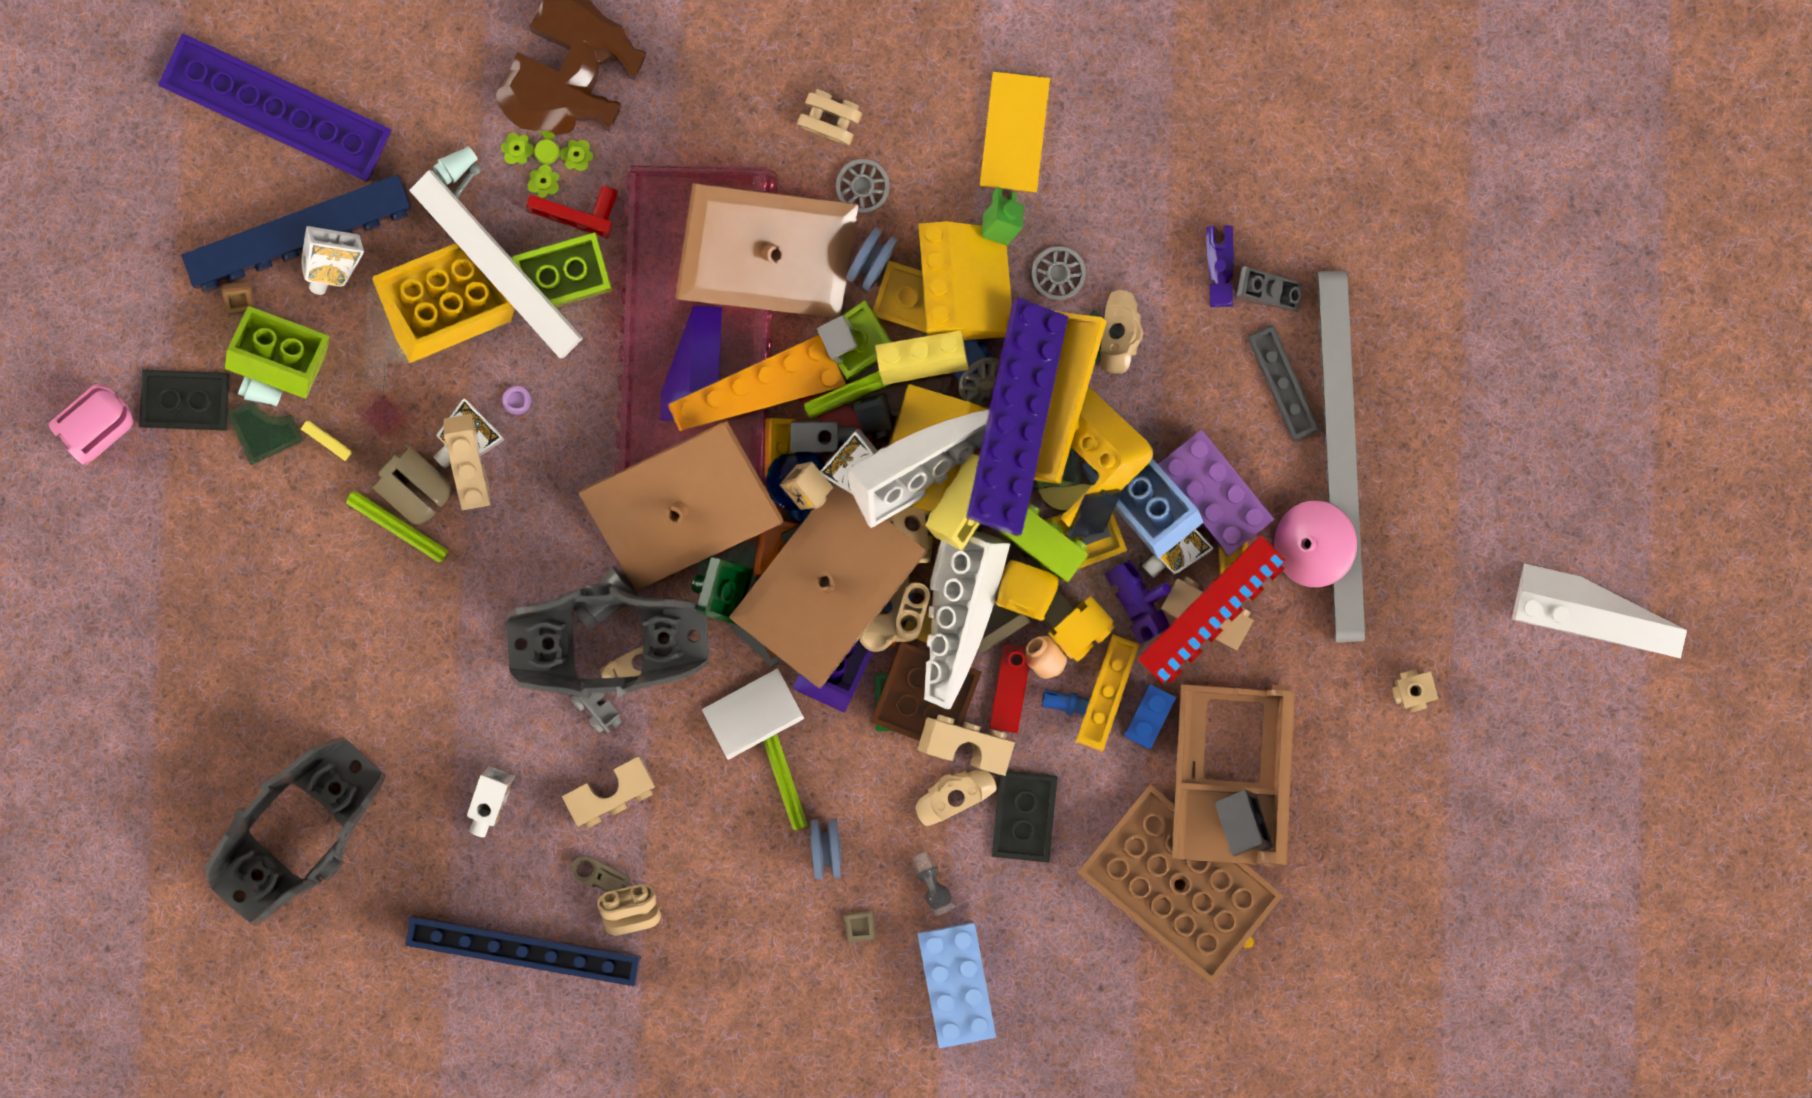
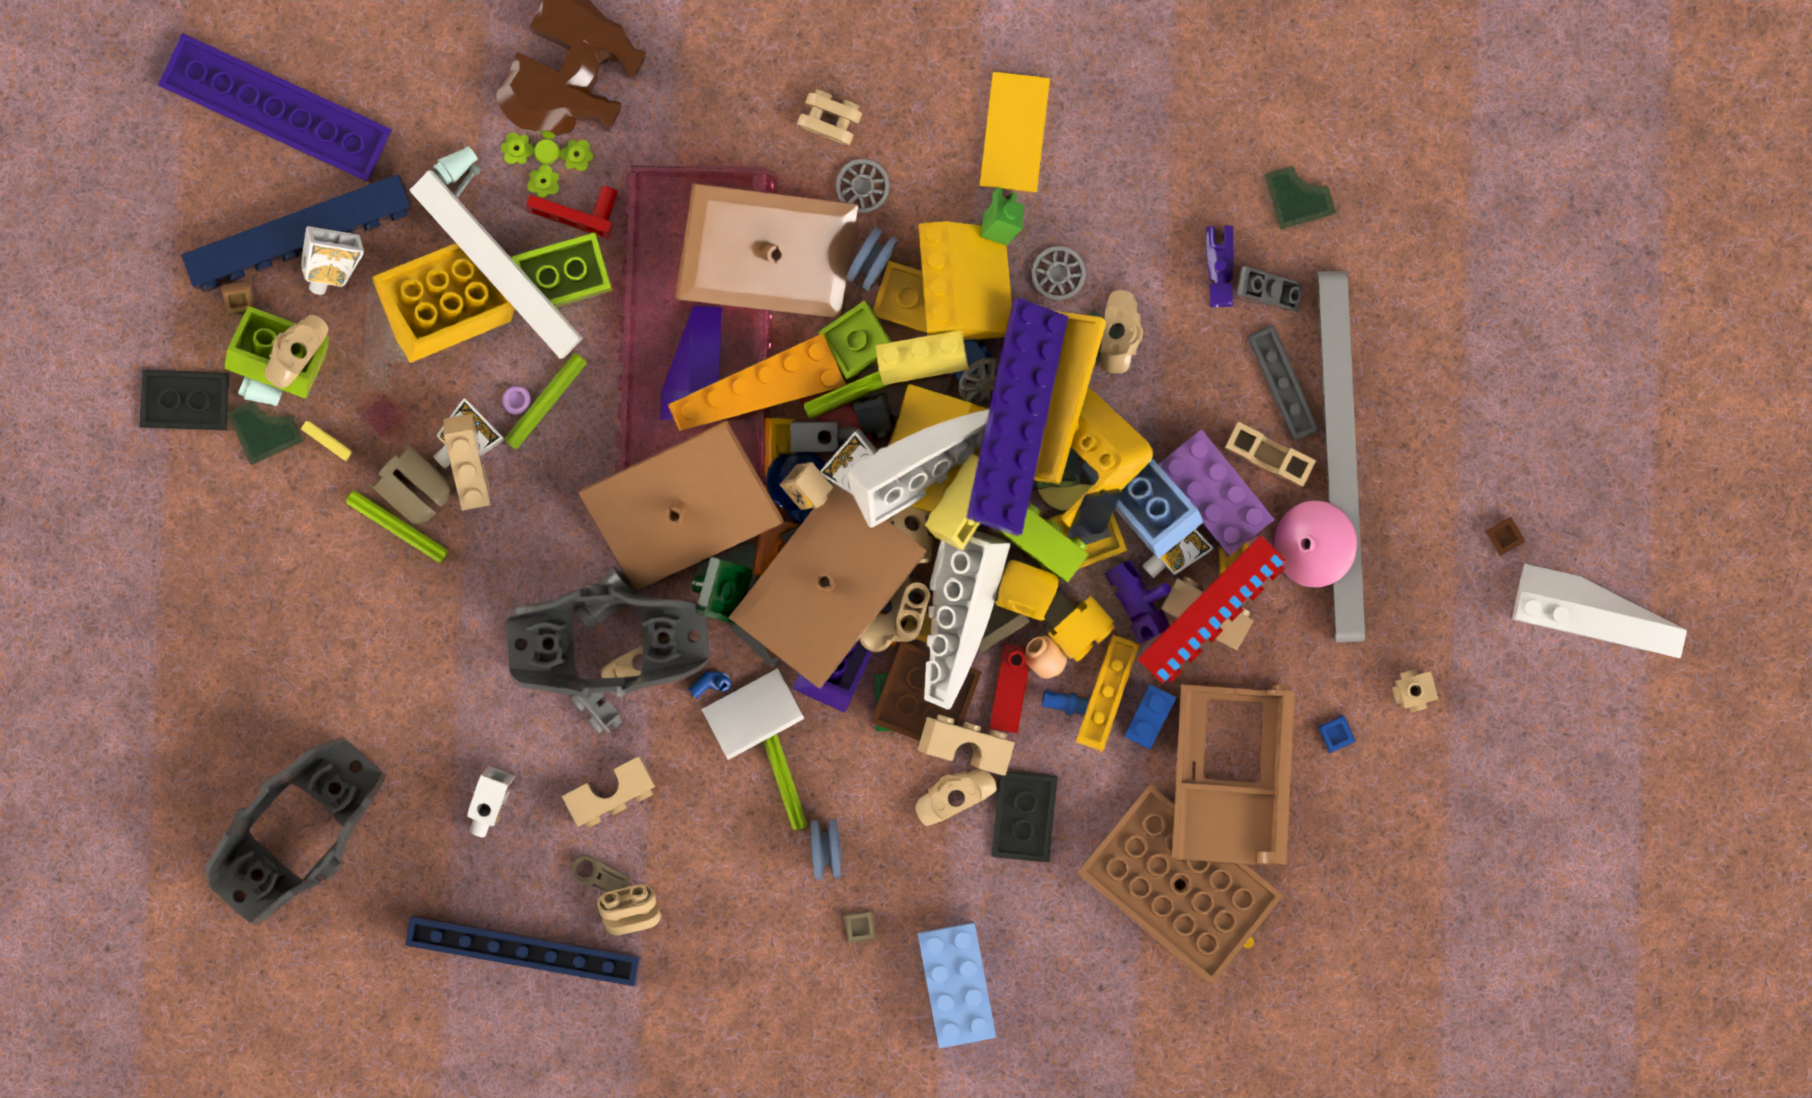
bright pink cylinder [48,384,133,466] -> none
light grey panel [817,315,857,363] -> none
clear piece [908,851,956,917] -> none
panel [1215,790,1273,856] -> none
none -> tan piece [265,315,328,388]
none -> lime axle [504,353,587,449]
none -> blue arm [688,671,731,699]
none -> tan arch [1223,421,1316,488]
none -> clear green tile [1265,166,1336,230]
none -> blue tile [1317,715,1356,753]
none -> reddish brown plate [1485,517,1526,556]

